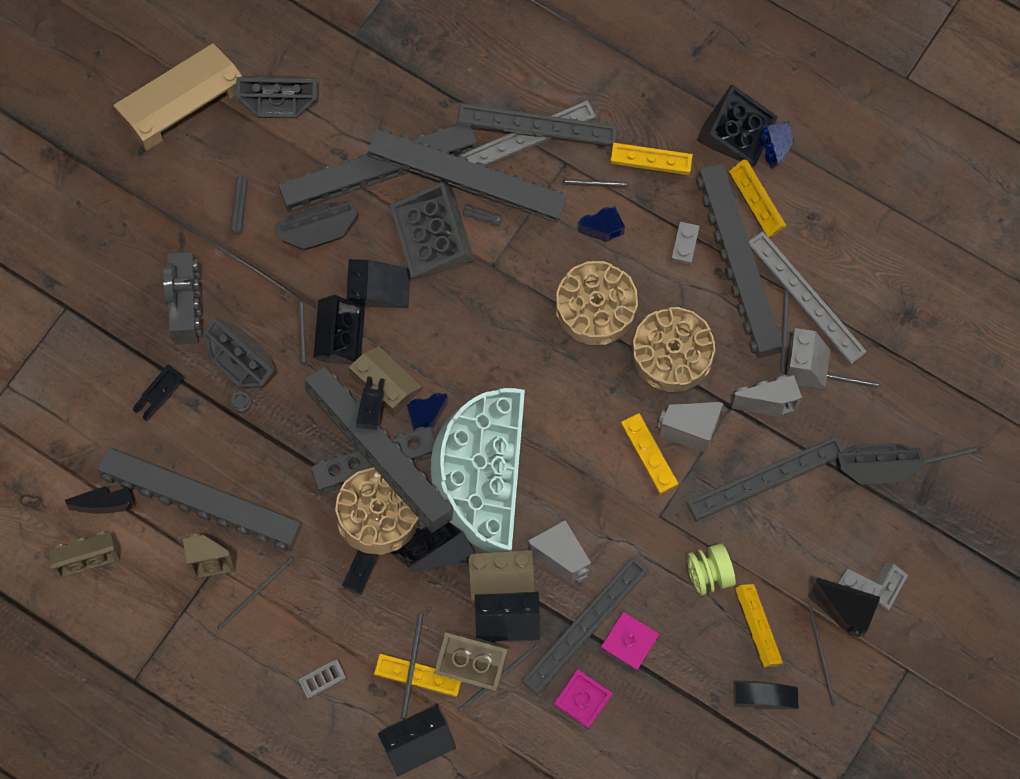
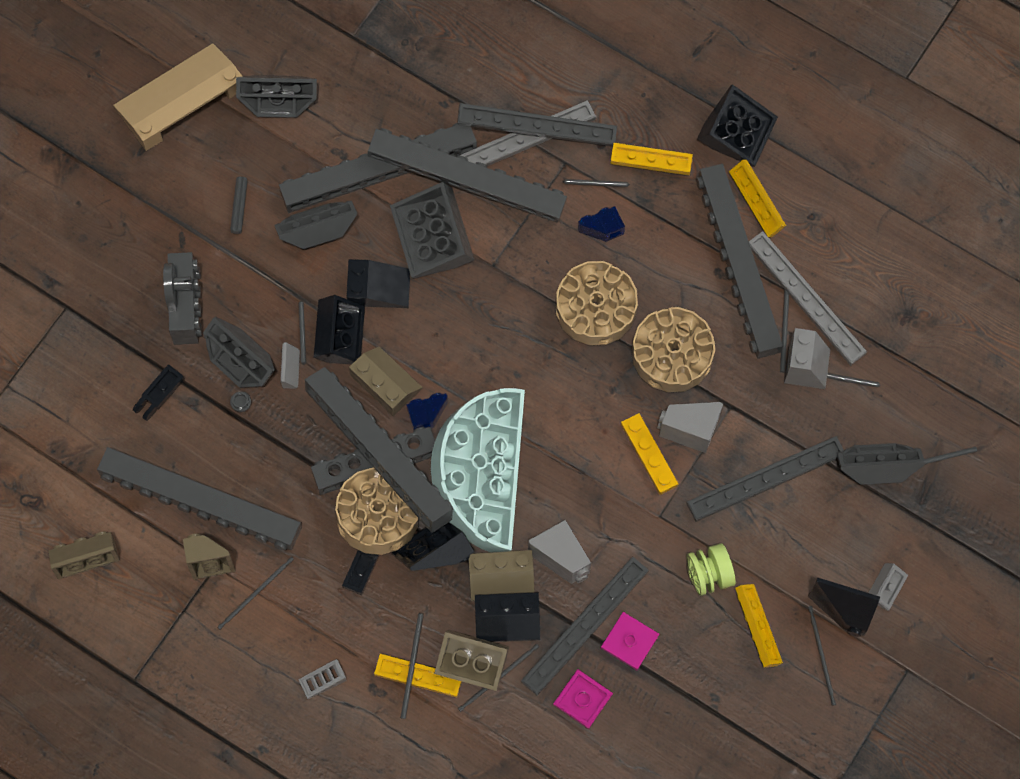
black slope [65,486,136,514] -> none
black hinge [356,376,385,430] -> none
black slope [378,705,456,777] -> none
dark grey axle [463,204,502,226] -> none
light grey plate [671,222,700,265] -> none
light grey slope [731,375,802,417] -> none
black slope [734,682,799,709] -> none
clear blue slope [760,121,794,169] -> none
light grey plate [838,569,885,597] -> none
none -> light grey slope [281,343,300,389]

